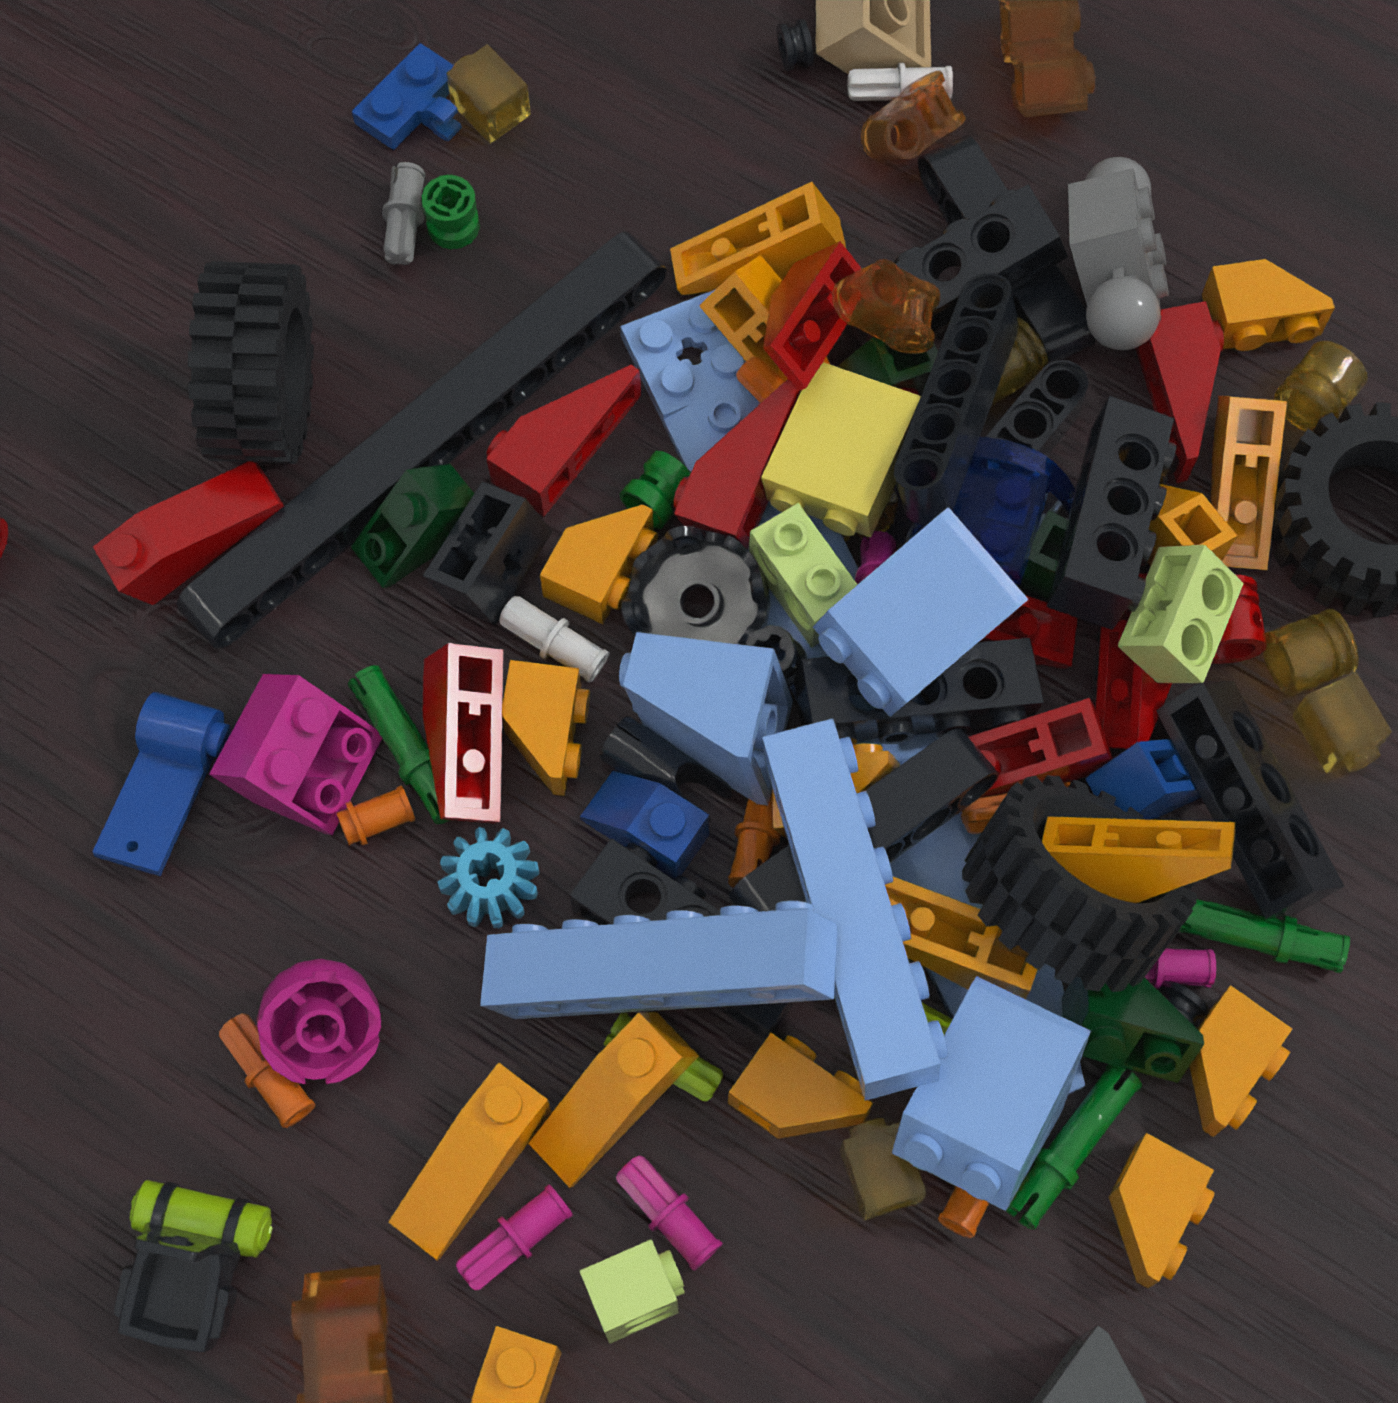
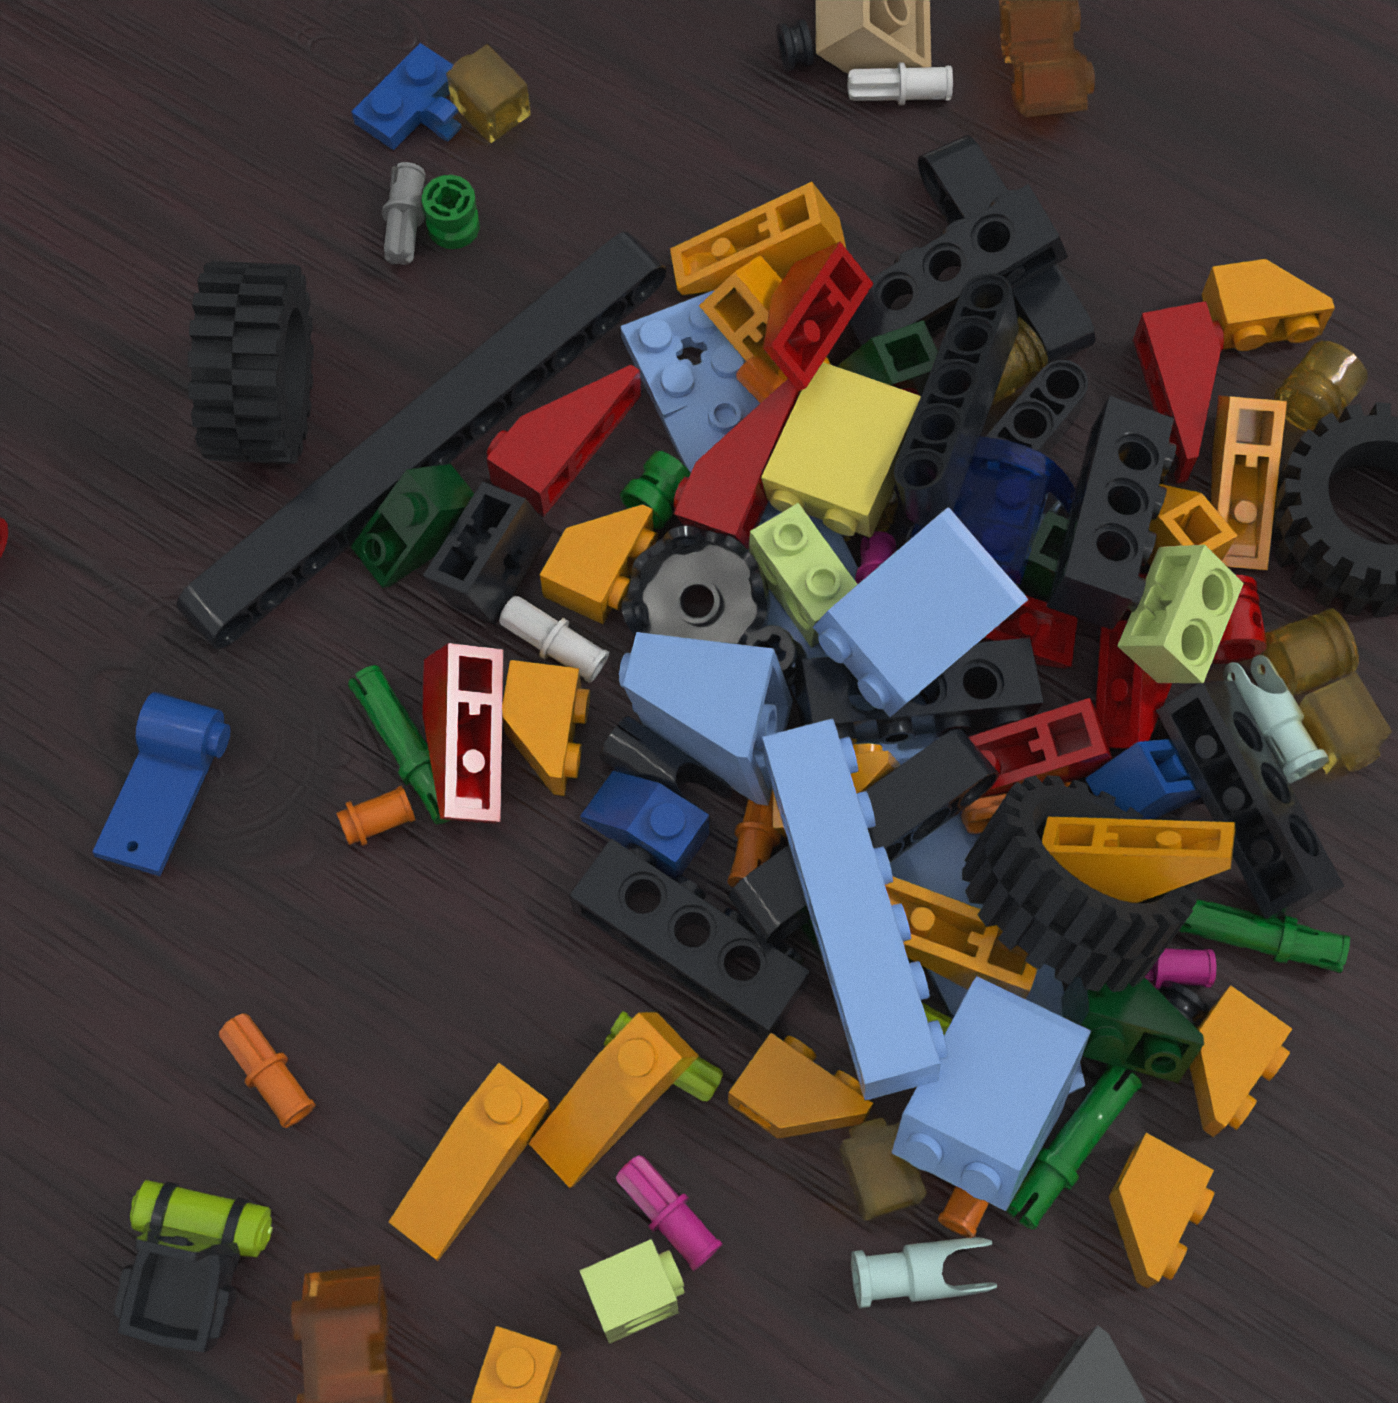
red slope [93,461,284,605] -> none
dark pink slope [209,674,382,835] -> none
dark pink cylinder [257,959,381,1084] -> none
medium azure gear [438,827,539,929] -> none
dark pink axle [455,1184,573,1291] -> none
light blue brick [480,901,837,1019] -> none
clear orange piece [832,259,941,354] -> none
clear orange piece [861,70,966,161] -> none
light grey brick [1068,157,1169,350] -> none
none -> light aqua piece [851,1237,997,1308]
none -> light aqua piece [1223,655,1329,783]

